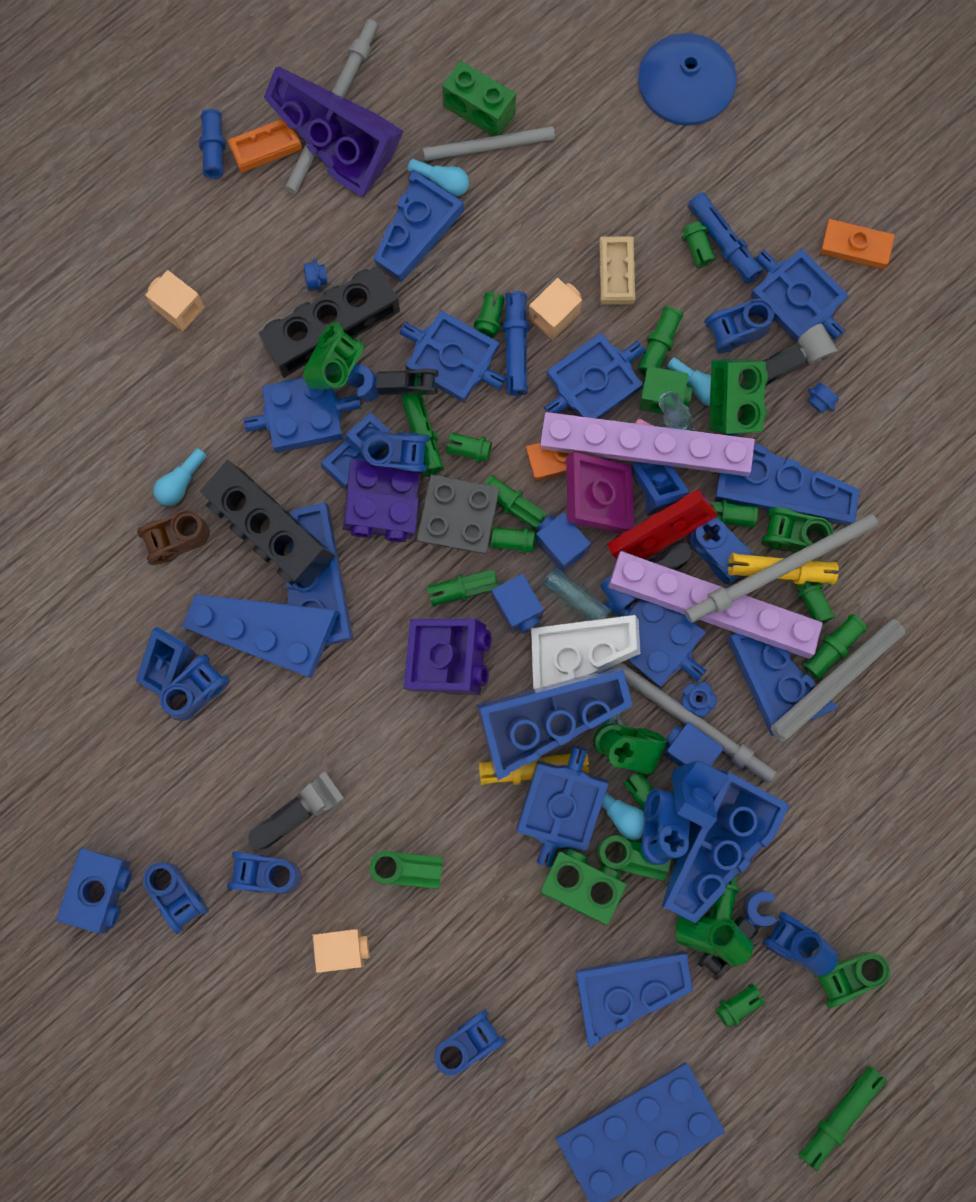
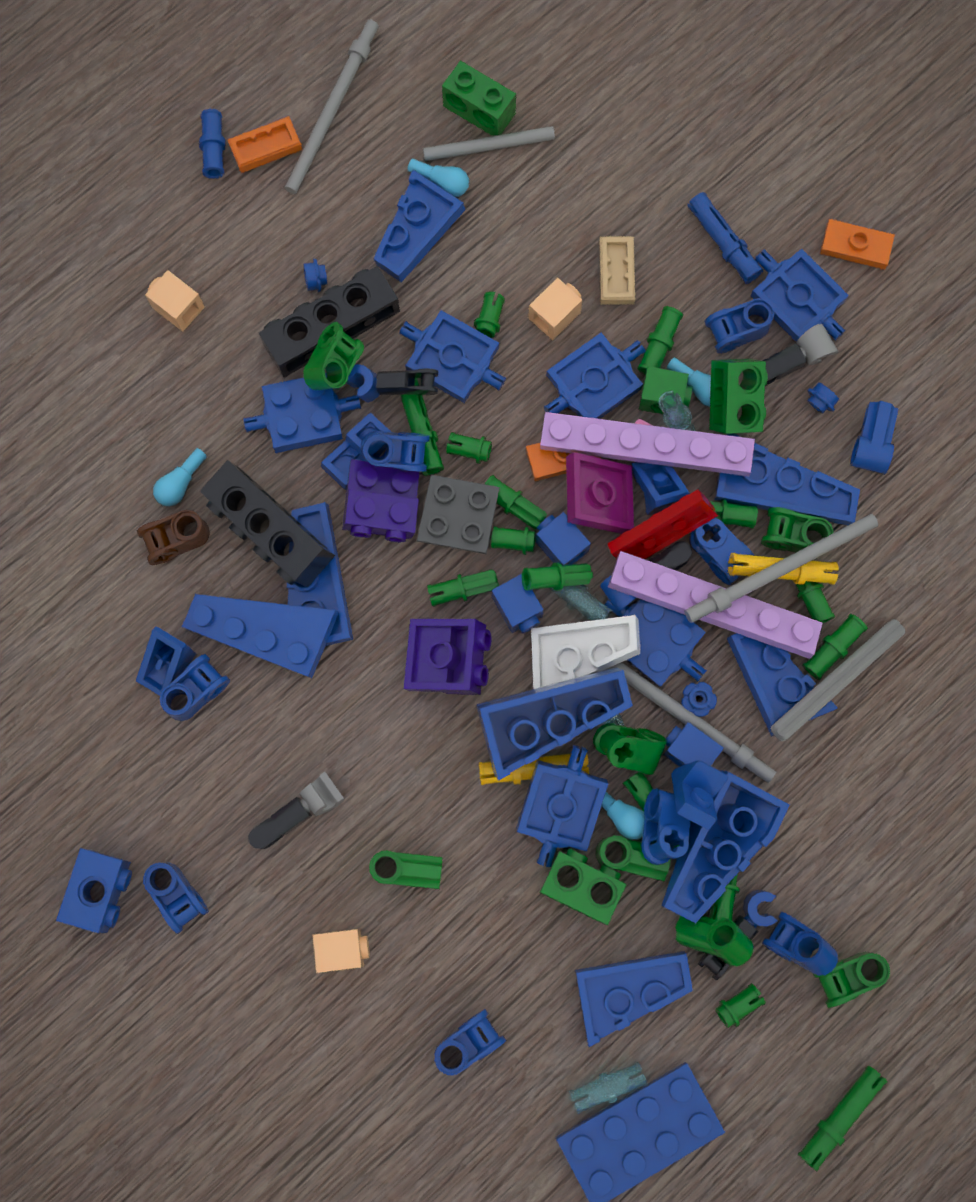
blue piece [227,852,301,894] -> none
dark purple wedge [264,66,404,197] -> none
blue pin [503,291,530,396] -> none
blue dish [638,33,737,125] -> none
green pin [682,222,716,268] -> none
none -> green axle [521,562,593,591]
none -> clear light blue pin [568,1062,647,1114]
none -> blue piece [850,401,899,475]

